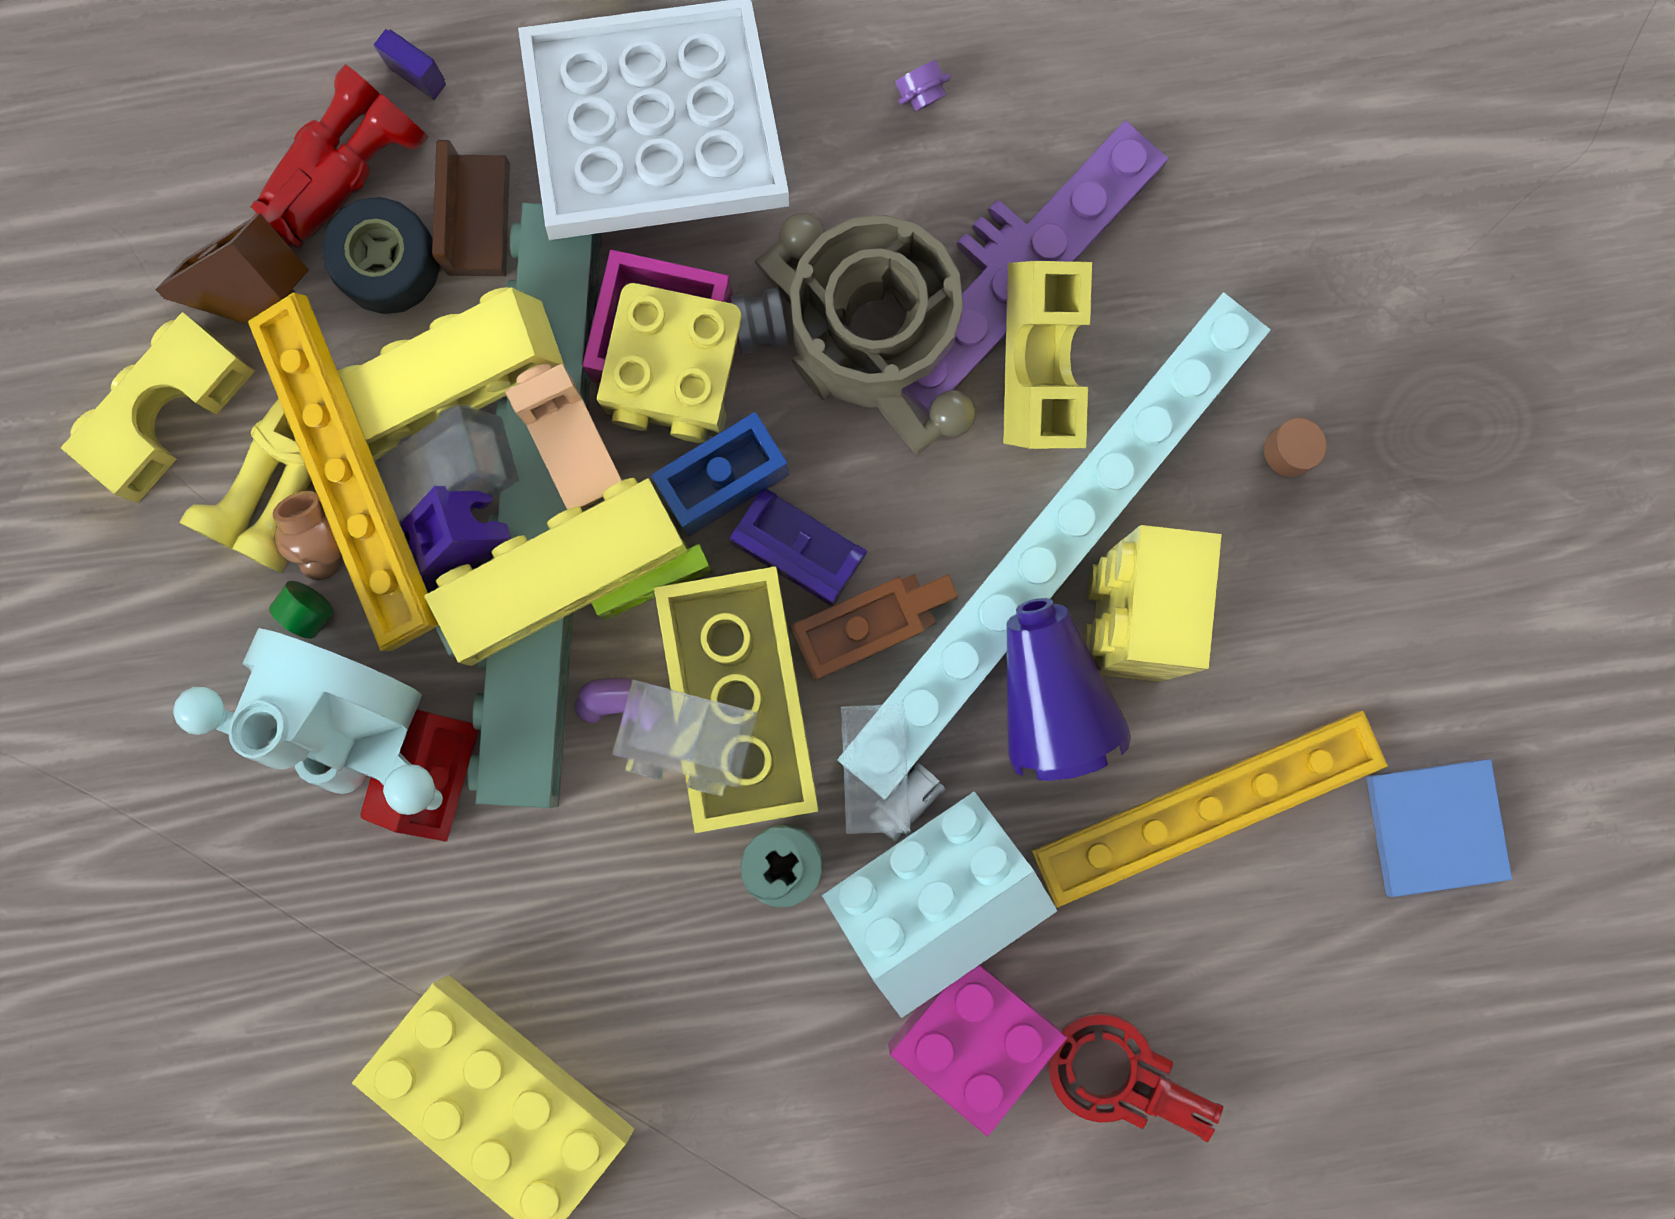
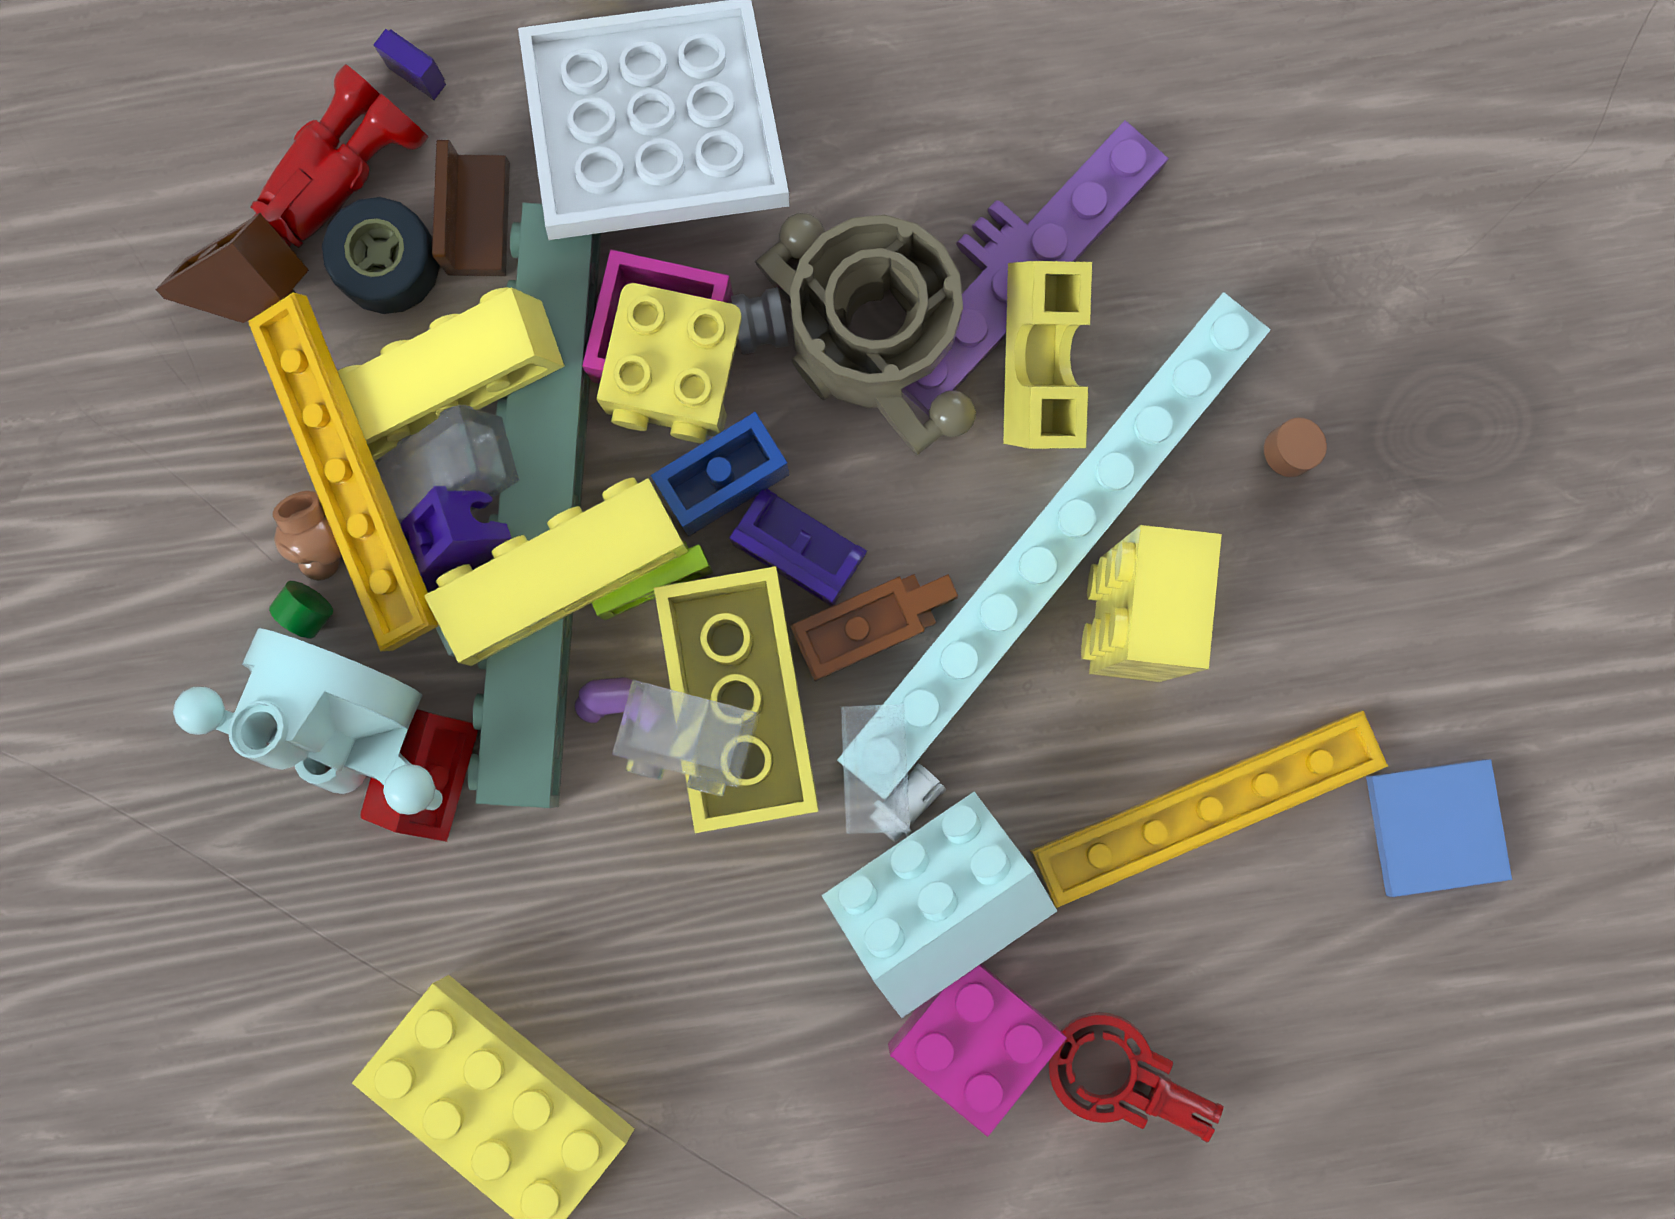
light yellow arch [61,312,255,503] -> none
light yellow piece [179,398,312,574] -> none
light nougat bracket [505,363,622,509] -> none
sand green piece [741,824,823,908] -> none
medium lavender plate [895,60,951,112] -> none
dark purple cone [1006,598,1131,781] -> none

